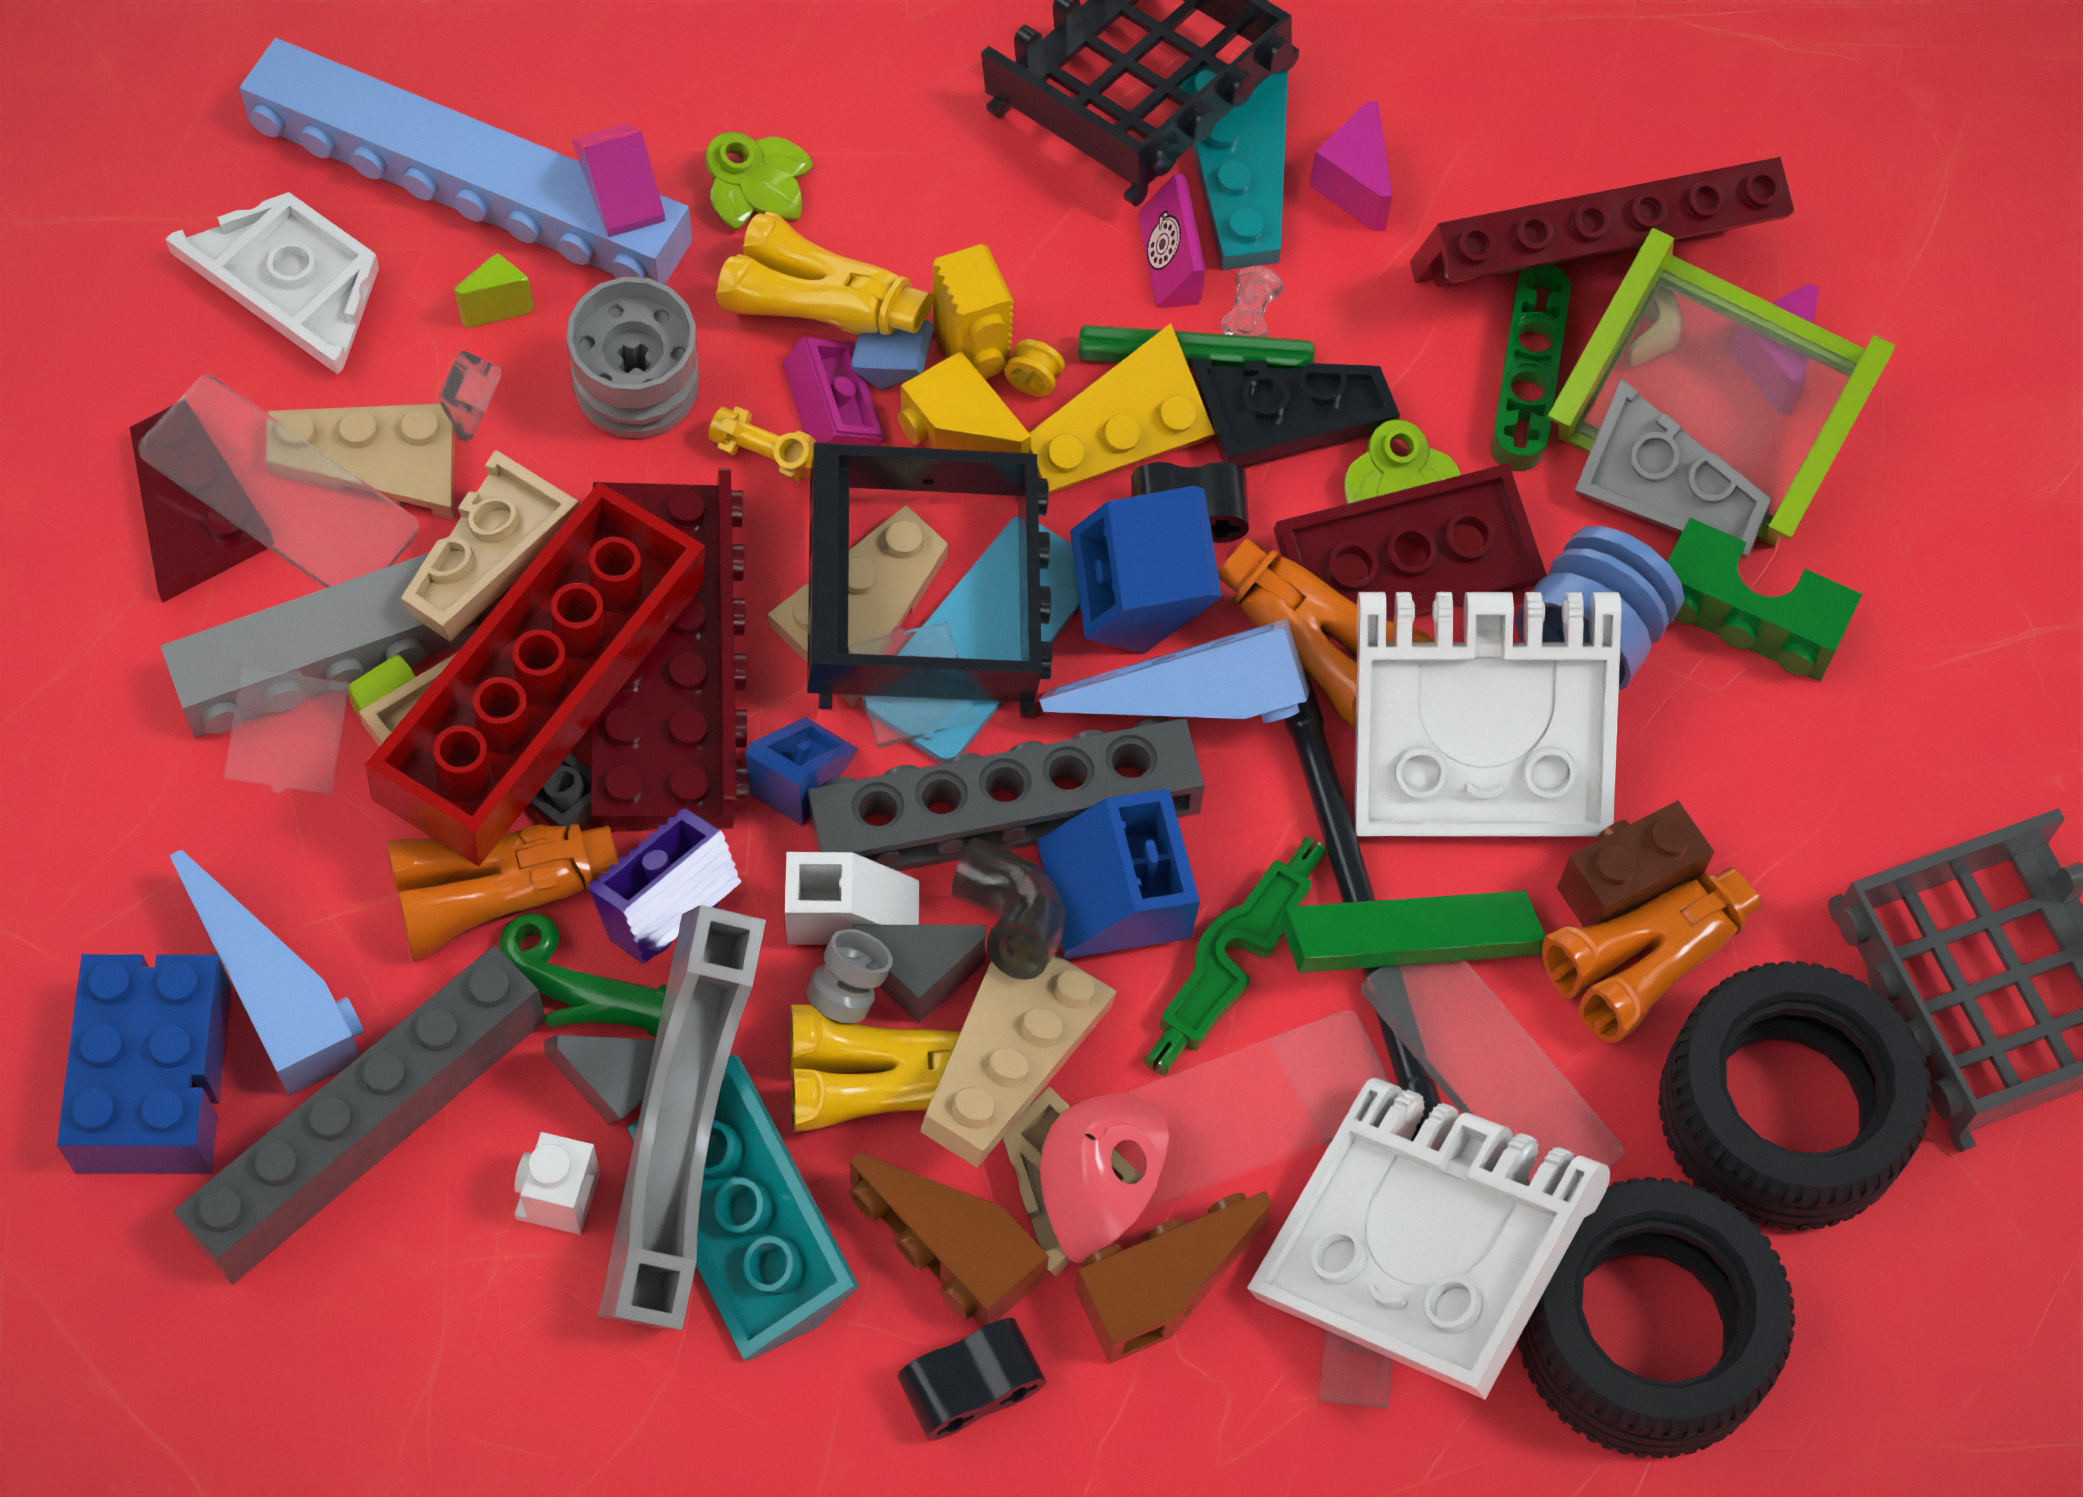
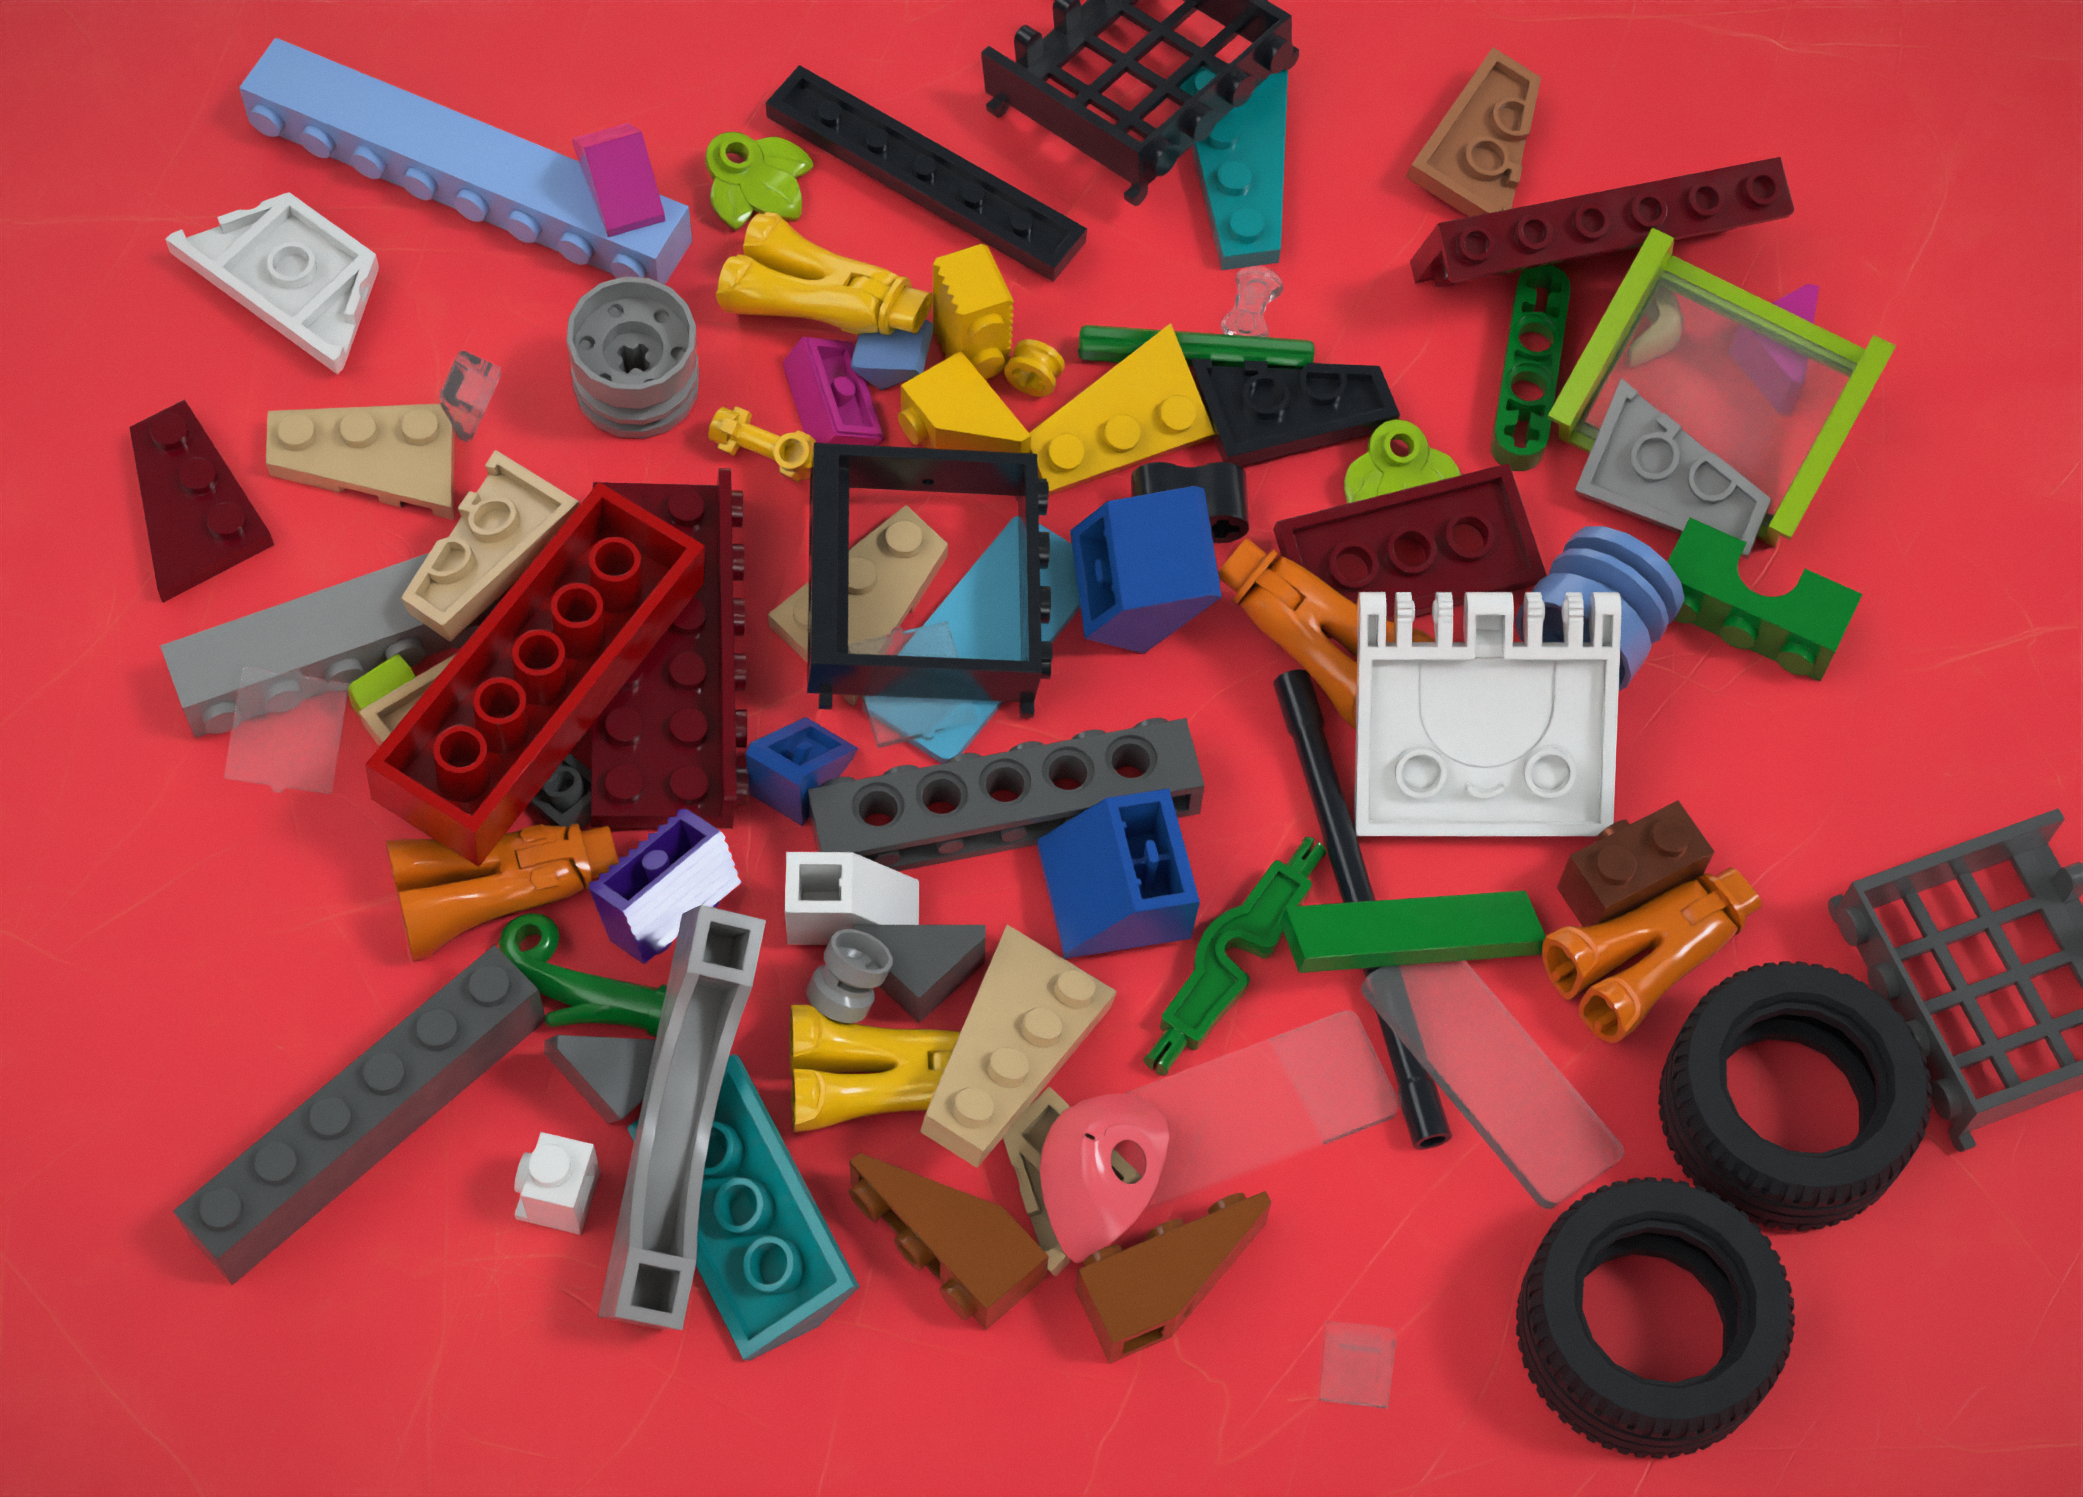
blue piece [57,954,232,1174] -> none
clear piece [139,375,419,588] -> none
light blue slope [169,849,364,1096] -> none
lime slope [454,253,534,328] -> none
black axle [897,1318,1047,1441] -> none
clear smoke cylinder [952,837,1067,980] -> none
light blue slope [1039,618,1310,723] -> none
dark pink slope [1138,174,1205,308] -> none
white hinge [1247,1077,1610,1400] -> none
dark pink slope [1310,101,1392,231] -> none
none -> black plate [765,65,1087,282]
none -> nougat wing [1405,47,1541,217]

